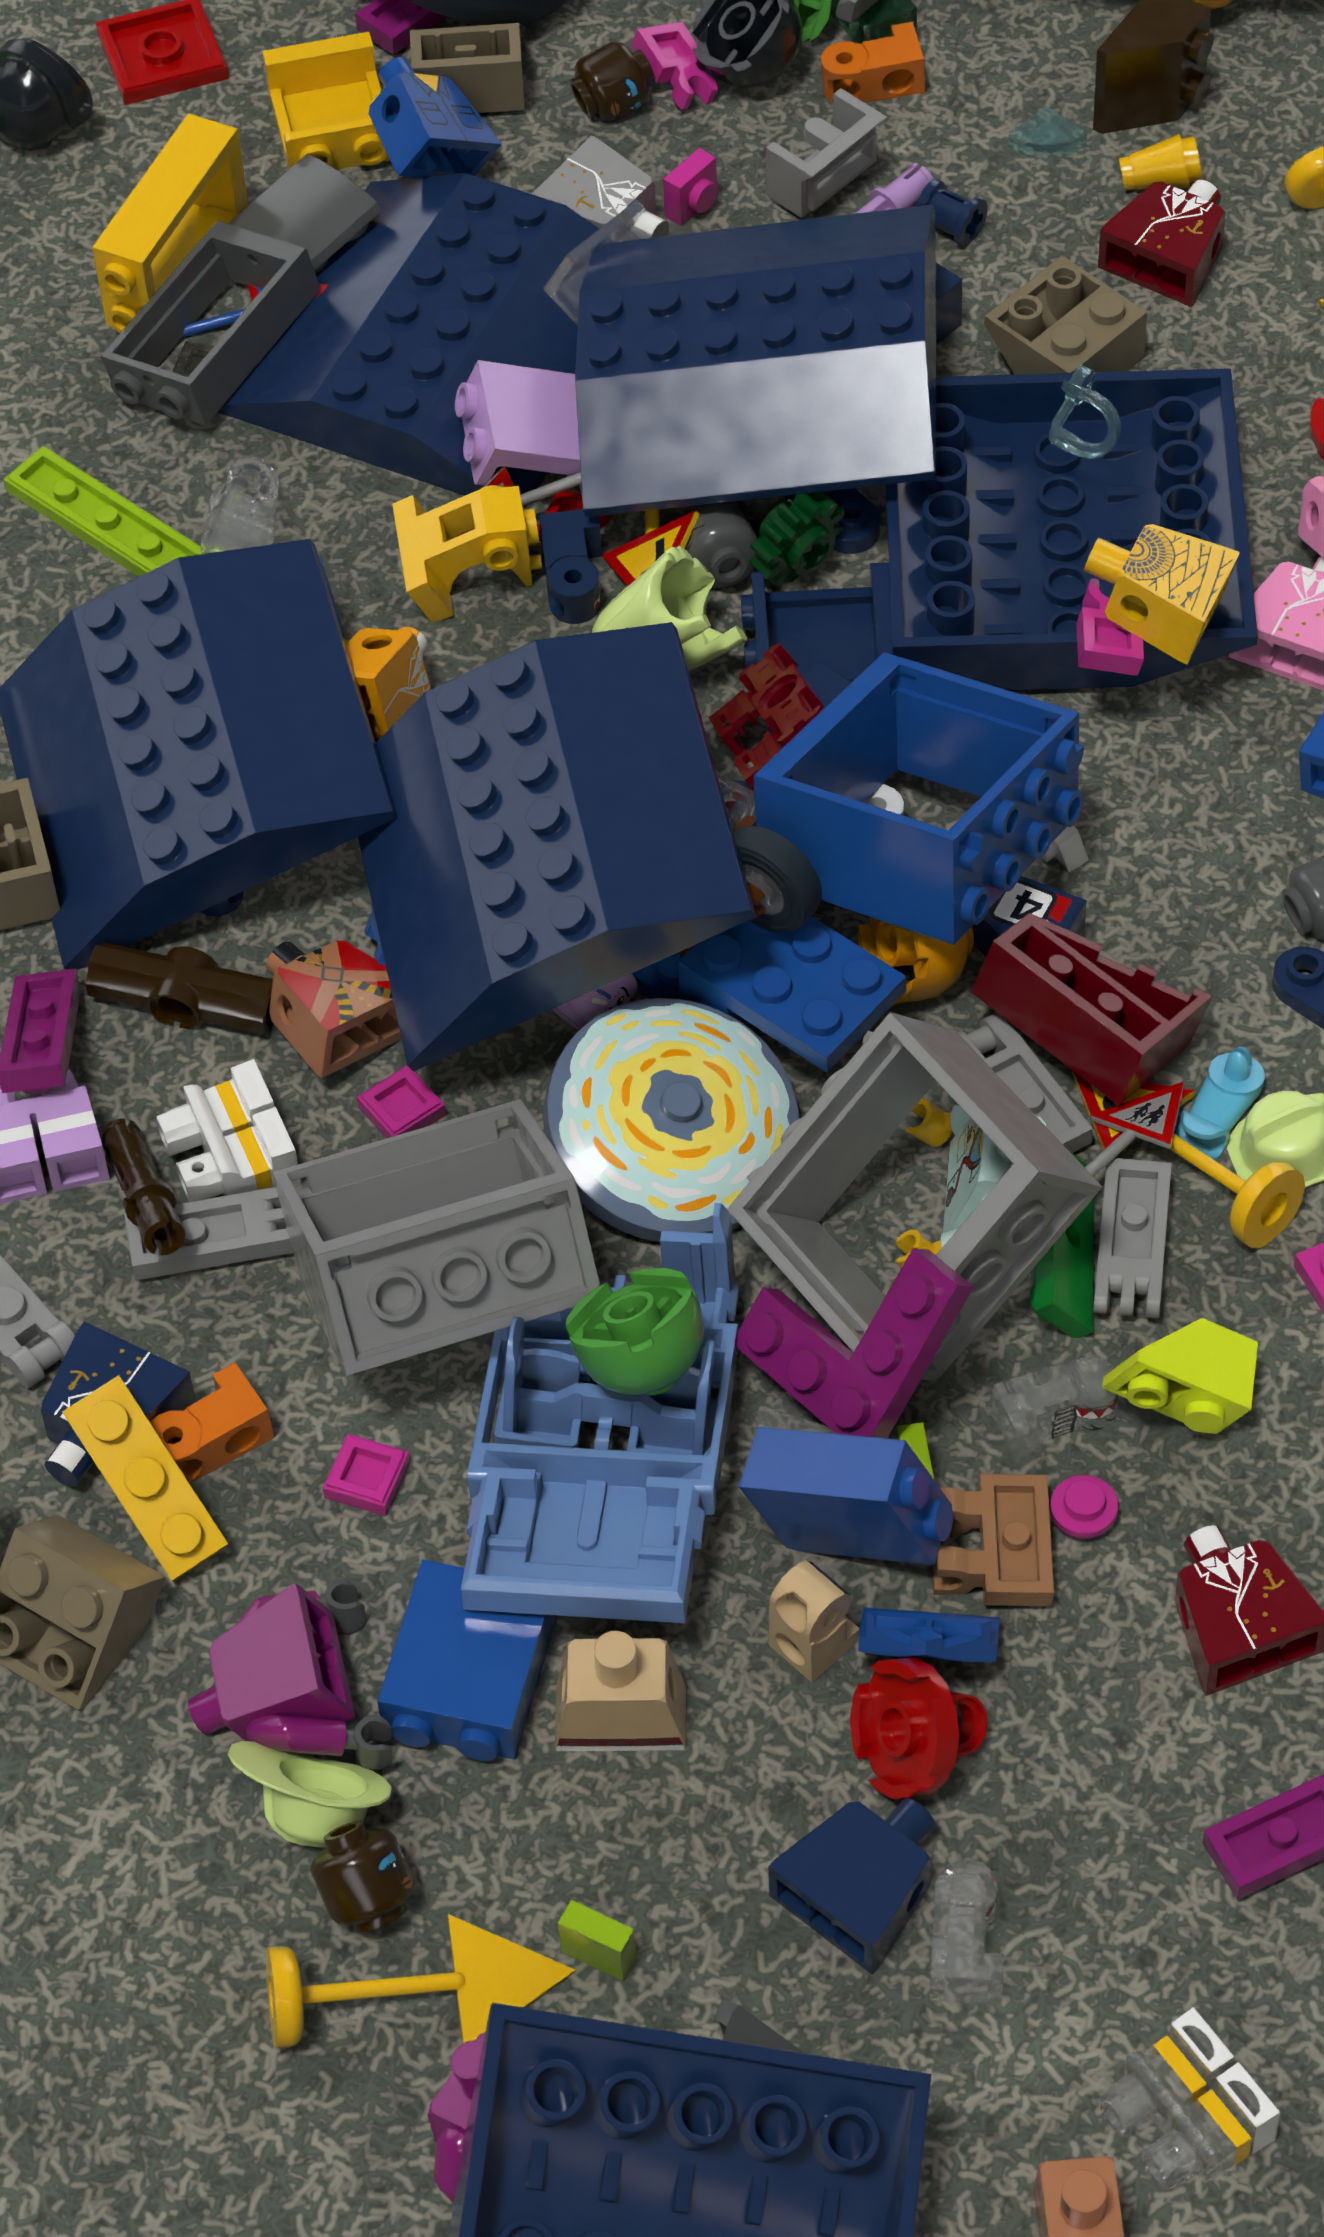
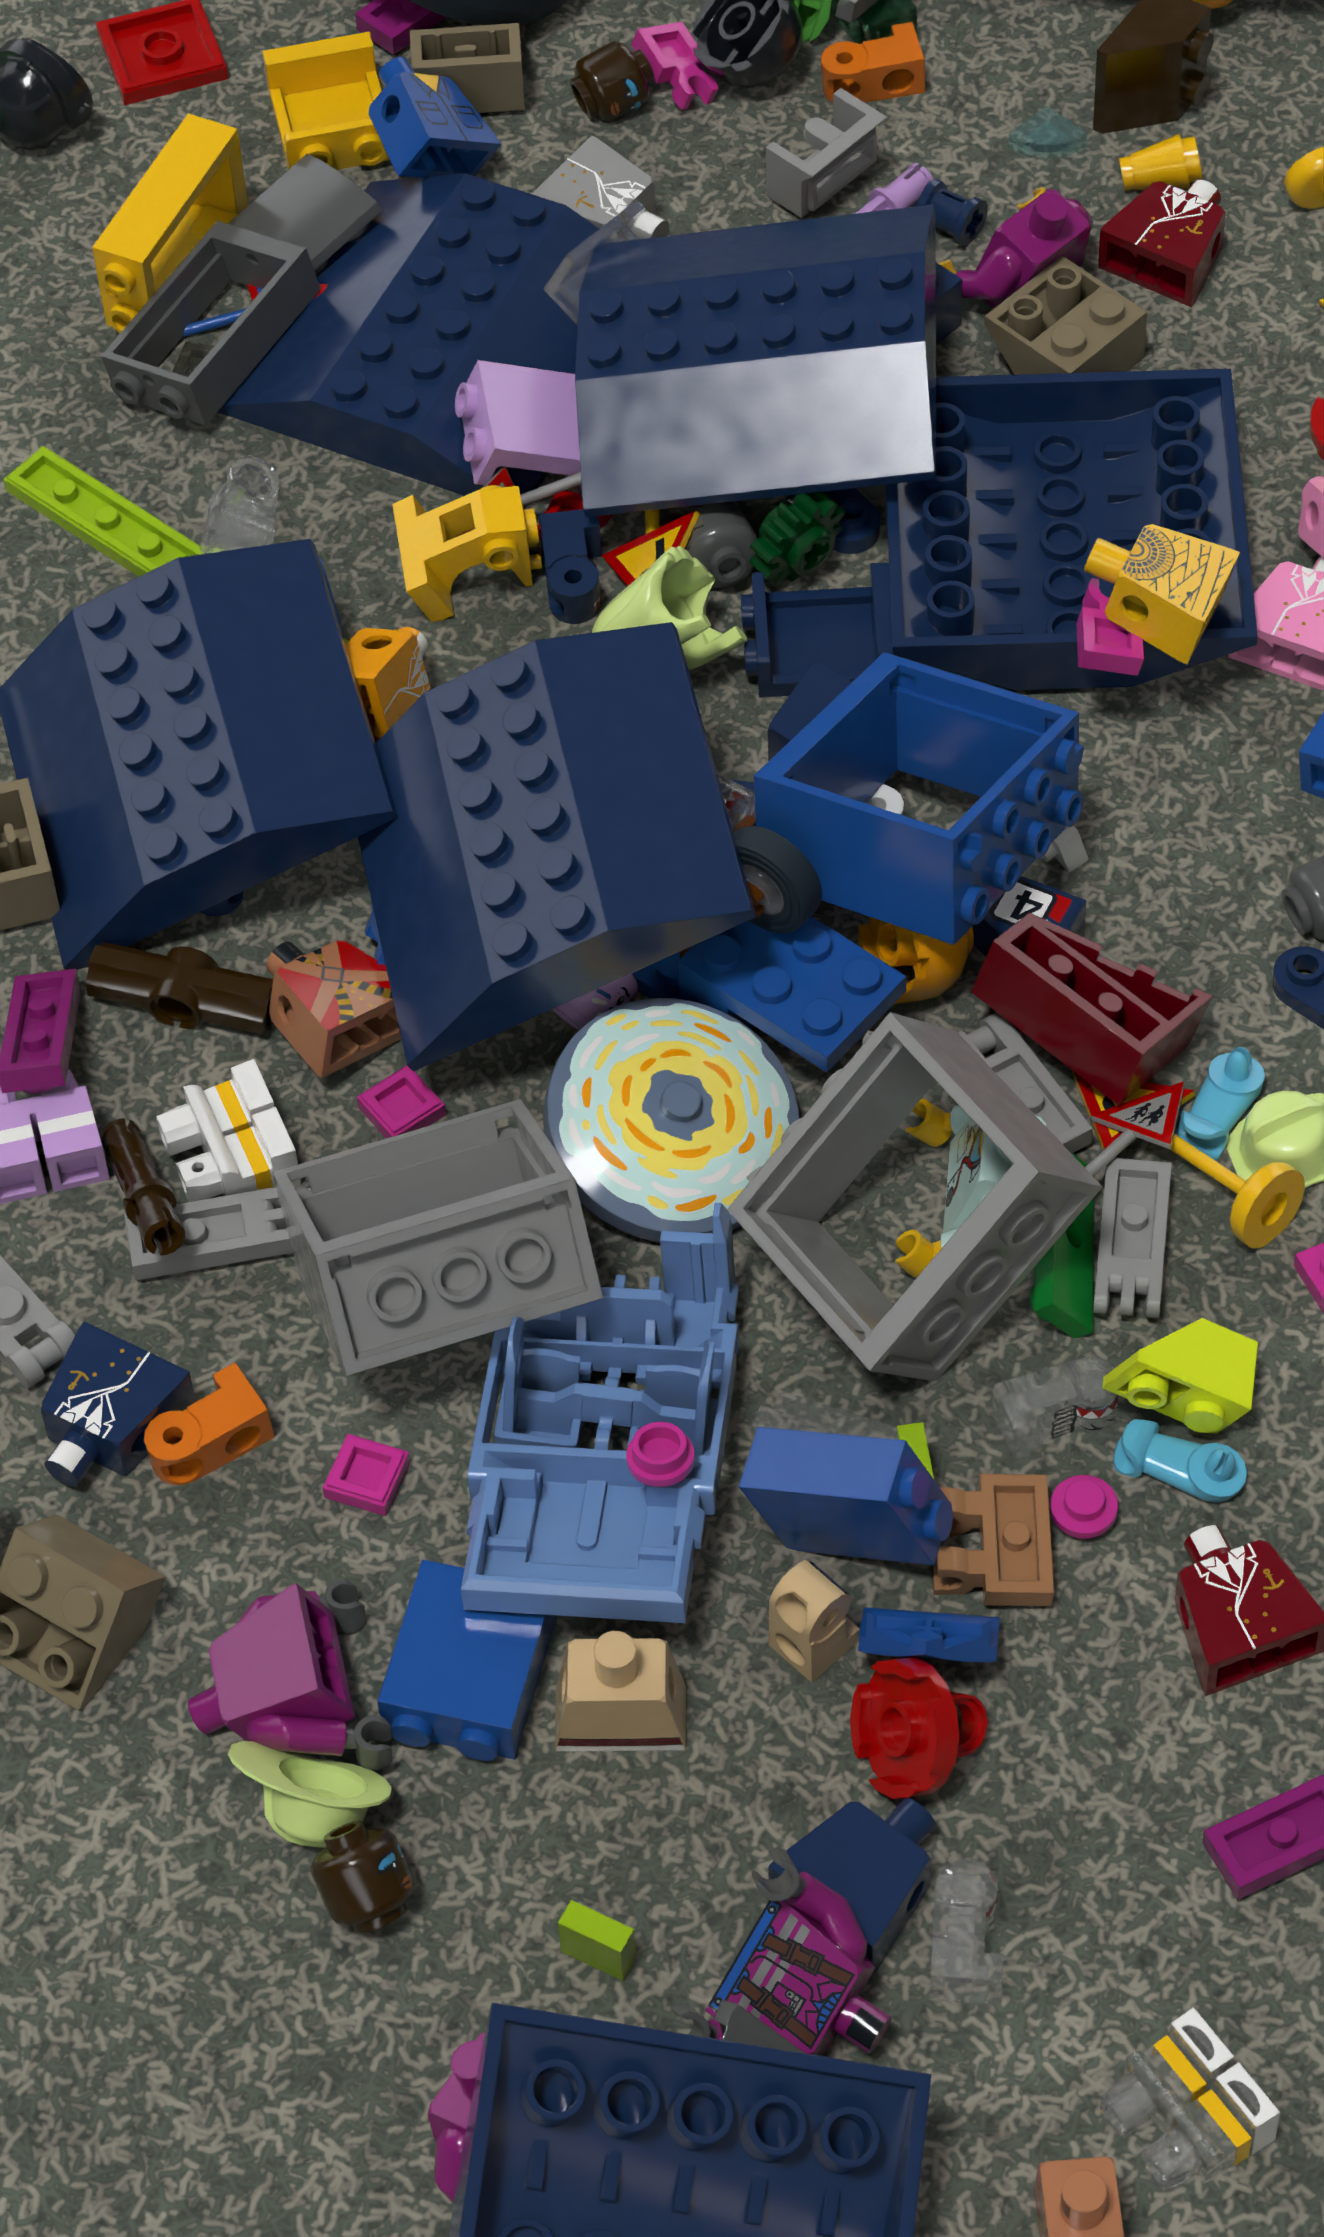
yellow plate [62,1375,229,1582] -> none
yellow piece [266,1914,576,2049] -> none
bright green cylinder [566,1268,704,1396] -> none
dark pink plate [663,148,718,227] -> none
dark red piece [709,644,825,790] -> none
magenta plate [735,1248,974,1439] -> none
clear light blue piece [1049,365,1121,459] -> none
none -> dark pink plate [626,1422,695,1487]
none -> torso [672,1847,892,2055]
none -> magenta torso [938,187,1093,309]
none -> medium azure piece [1113,1419,1247,1503]

